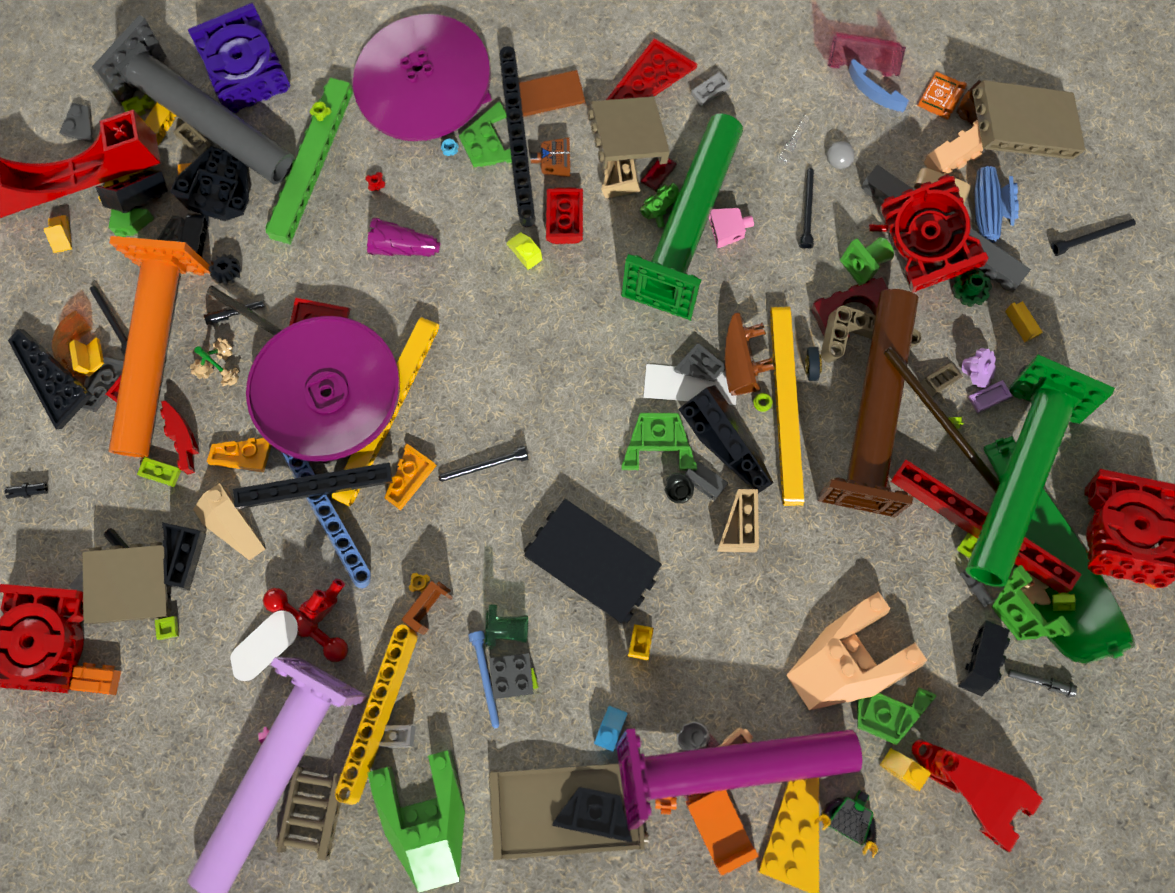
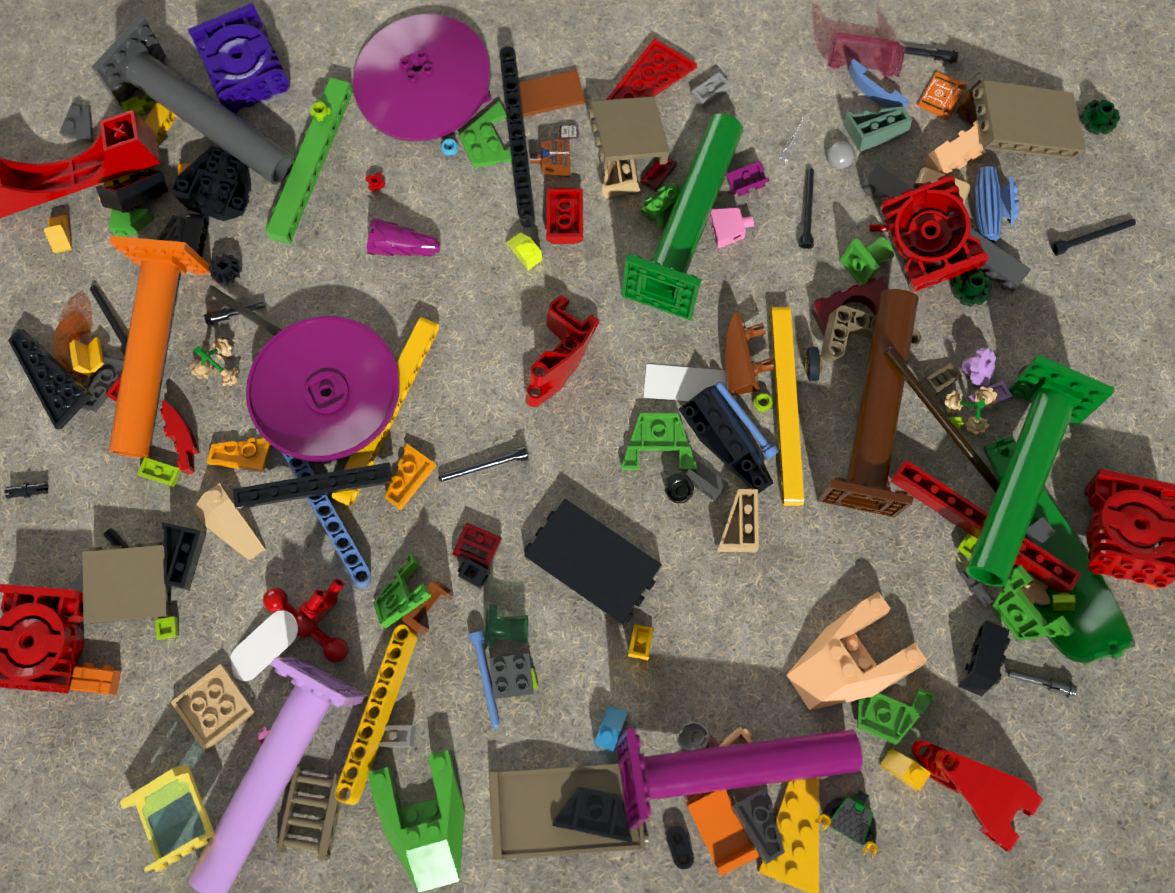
dark tan slope [173,122,212,157] -> none
red wing [289,298,350,326] -> none
yellow plate [409,573,430,593] -> none
orange gear [655,797,677,814] -> none
dark grey wing [674,343,725,382] -> none
yellow panel [1005,301,1043,342] -> none
none -> panel [120,764,215,872]
none -> tan plate [171,664,256,751]
none -> bright green wing [373,553,431,628]
none -> dark red plate [452,523,502,570]
none -> black brick [458,559,490,590]
none -> red piece [525,295,600,407]
none -> sticker [559,124,579,139]
none -> black plate [666,826,694,870]
none -> medium blue piece [716,382,780,460]
none -> magenta bracket [726,161,770,196]
none -> dark grey wing [731,786,785,864]
none -> sand green wedge [844,107,912,152]
none -> black pin [900,46,958,64]
none -> tan plant [944,386,998,435]
none -> dark grey brick [1025,517,1056,546]
none -> dark green plant [1080,100,1120,135]

